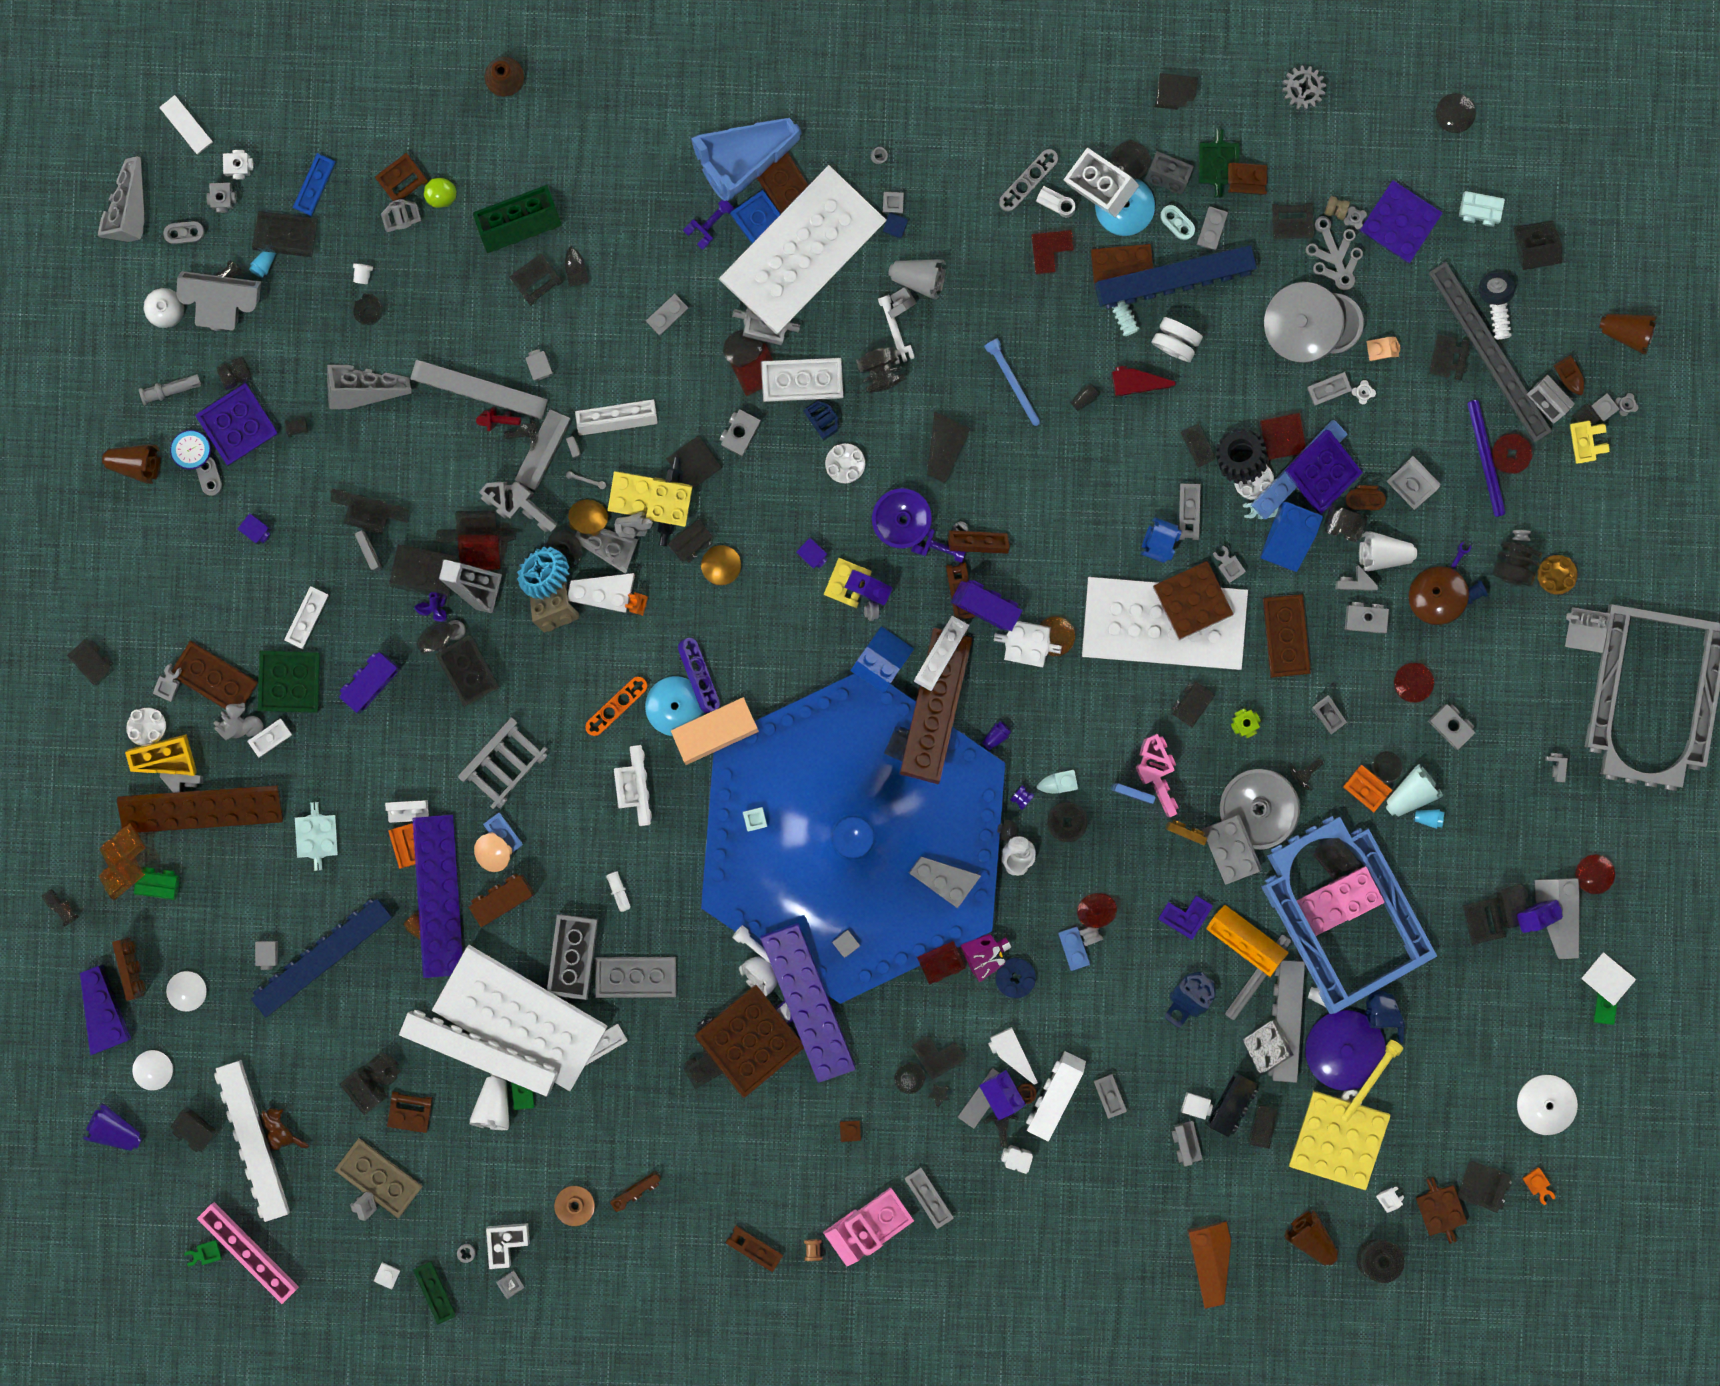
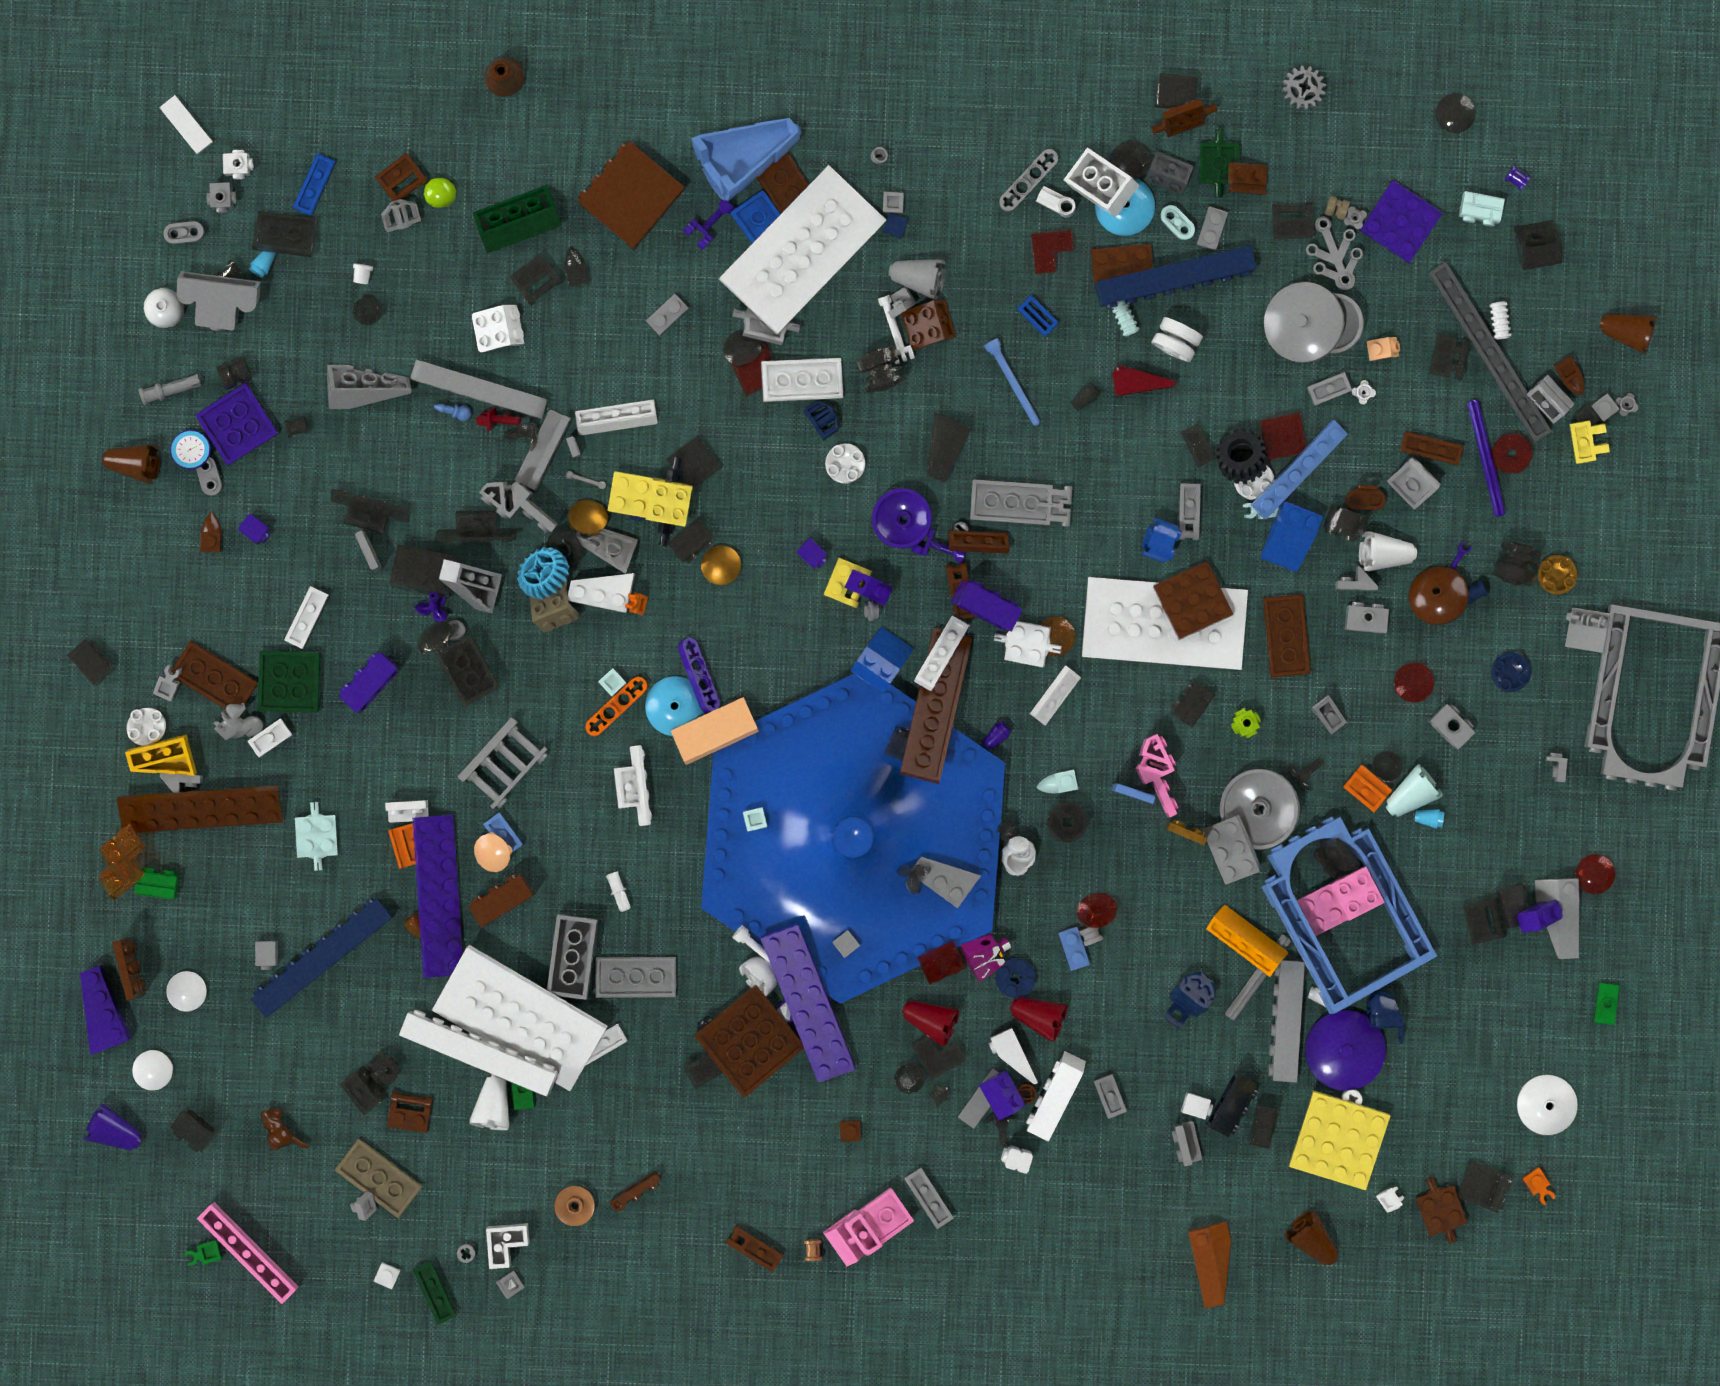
clear smoke connector [41,889,79,927] -> none
light grey wedge [97,156,145,242] -> none
white brick [214,1060,290,1222] -> none
clear red plate [458,535,501,569] -> none
light grey brick [525,349,553,382] -> none
light grey rock [614,511,653,539] -> none
light grey brick [720,409,761,457] -> none
dark purple wheel [1010,785,1035,810] -> none
dark purple plate [1158,895,1213,940] -> none
light grey plate [1213,546,1246,583] -> none
clear smoke plate [1243,1020,1294,1075] -> none
dark purple plate [1285,429,1363,514] -> none
light yellow piece [1342,1040,1403,1122] -> none
clear smoke wheel [1356,1238,1405,1284] -> none
black wheel [1479,272,1515,305] -> none
light grey bush [1512,530,1531,541] -> none
white sticker [1581,952,1636,1006] -> none
none -> reddish brown plate [200,512,221,552]
none -> medium blue bar [434,404,472,421]
none -> white bracket [472,305,524,352]
none -> reddish brown panel [578,141,685,250]
none -> light aqua plate [598,668,626,696]
none -> clear smoke plant [897,864,932,895]
none -> reddish brown bracket [901,299,956,350]
none -> dark red cone [902,1000,960,1047]
none -> light grey hinge [970,480,1072,527]
none -> dark red cone [1010,997,1068,1042]
none -> blue tile [1017,295,1059,337]
none -> white plate [1030,666,1081,725]
none -> reddish brown plate [1151,99,1218,137]
none -> reddish brown plate [1400,431,1463,466]
none -> dark blue dish [1491,652,1531,692]
none -> dark purple bush [1504,165,1531,191]

